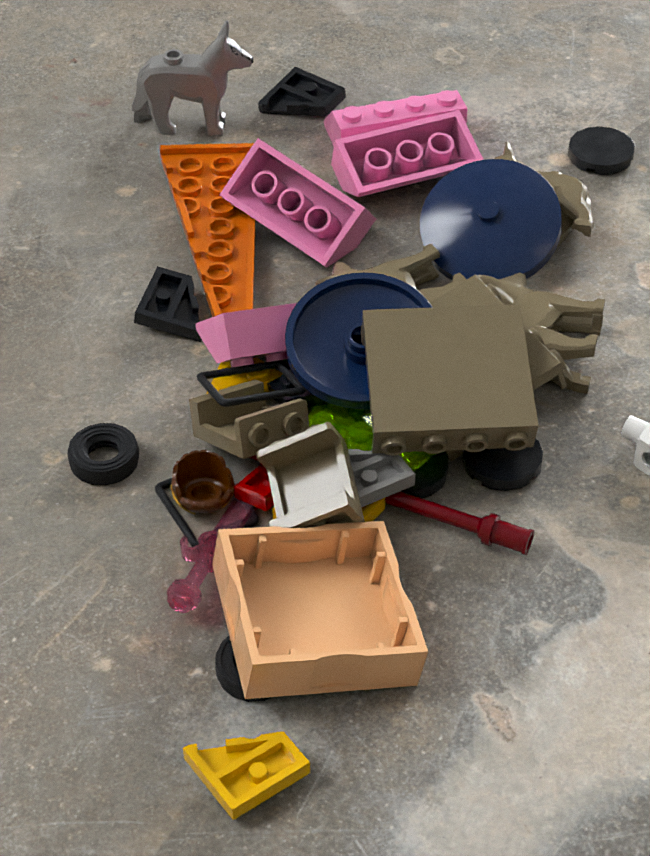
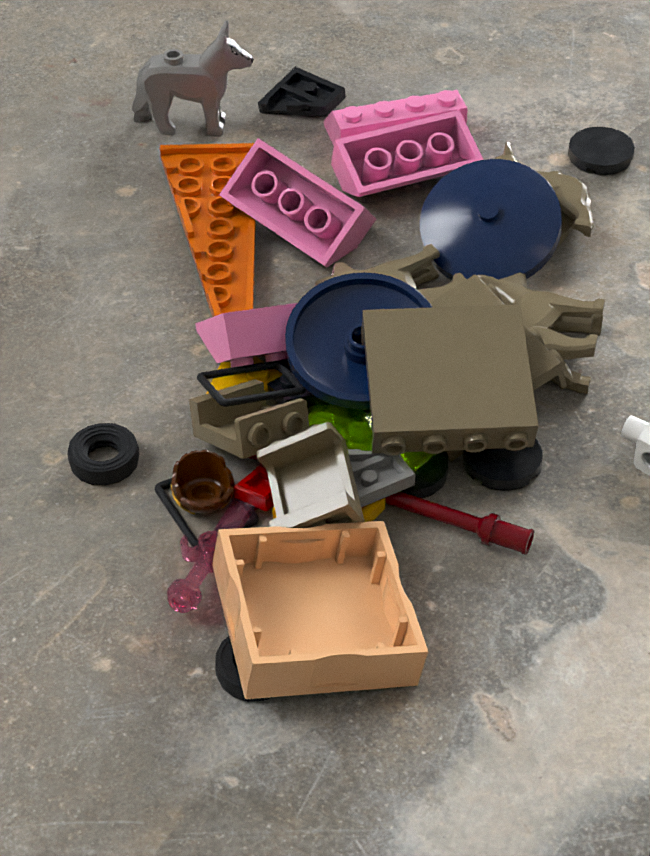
black wing [134,266,202,342] -> none
yellow wing [183,731,311,820] -> none

